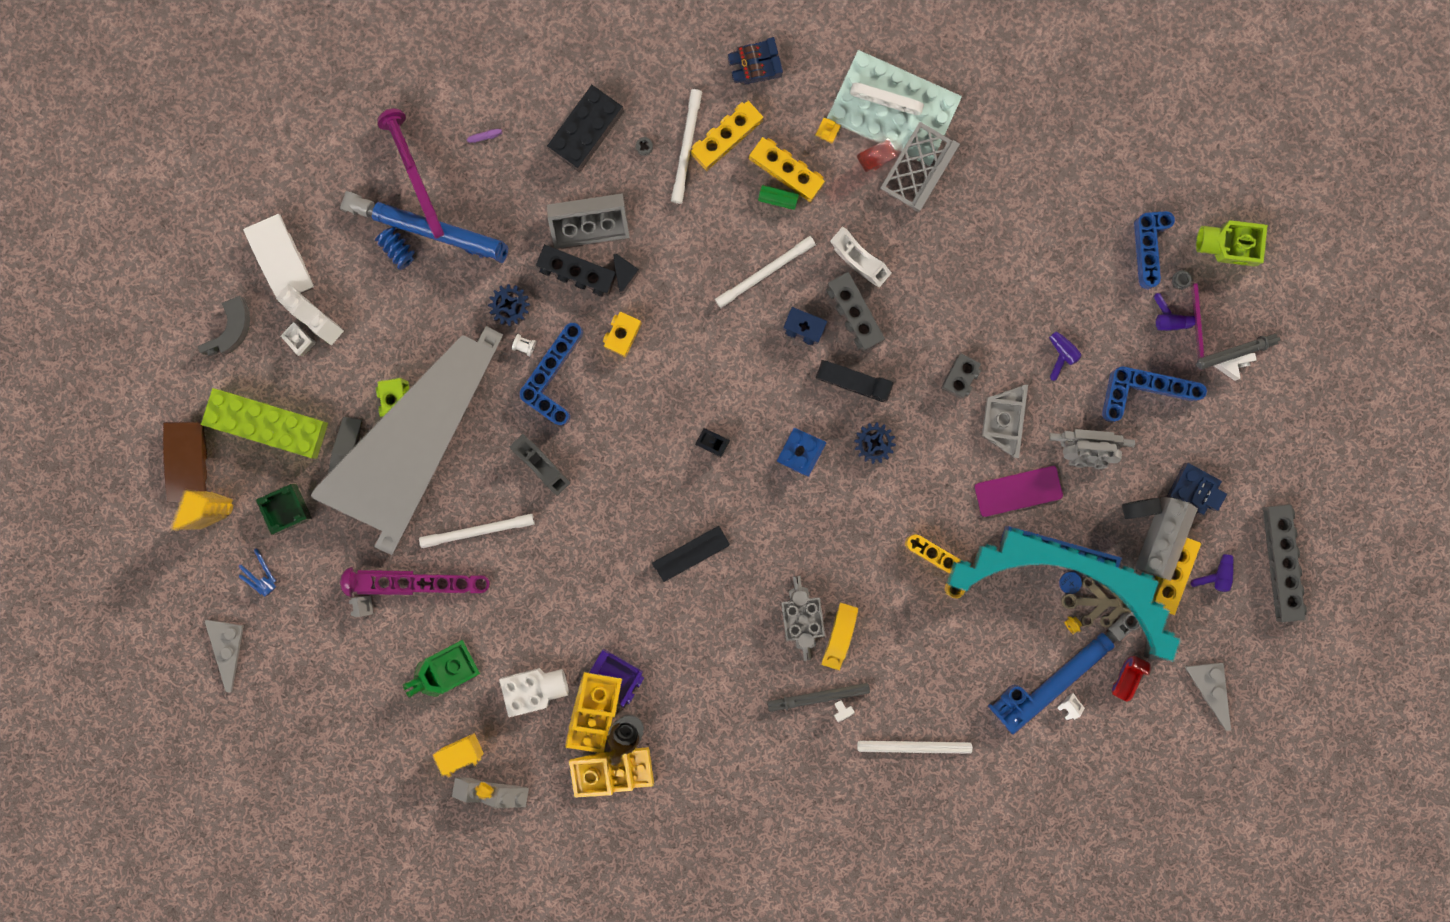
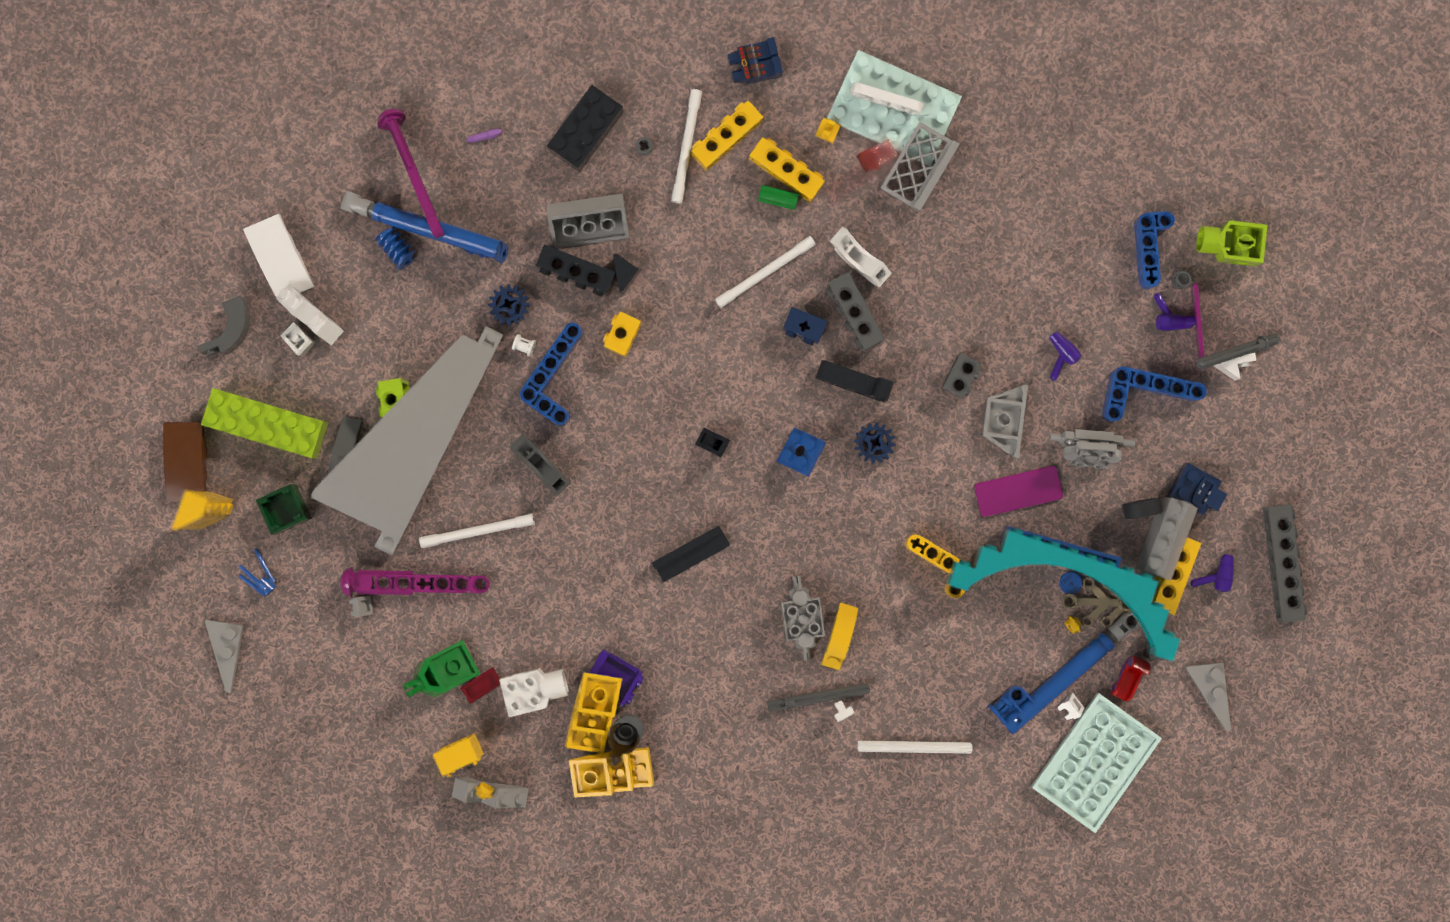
none -> dark red tile [460,667,501,704]
none -> light aqua plate [1031,692,1162,833]

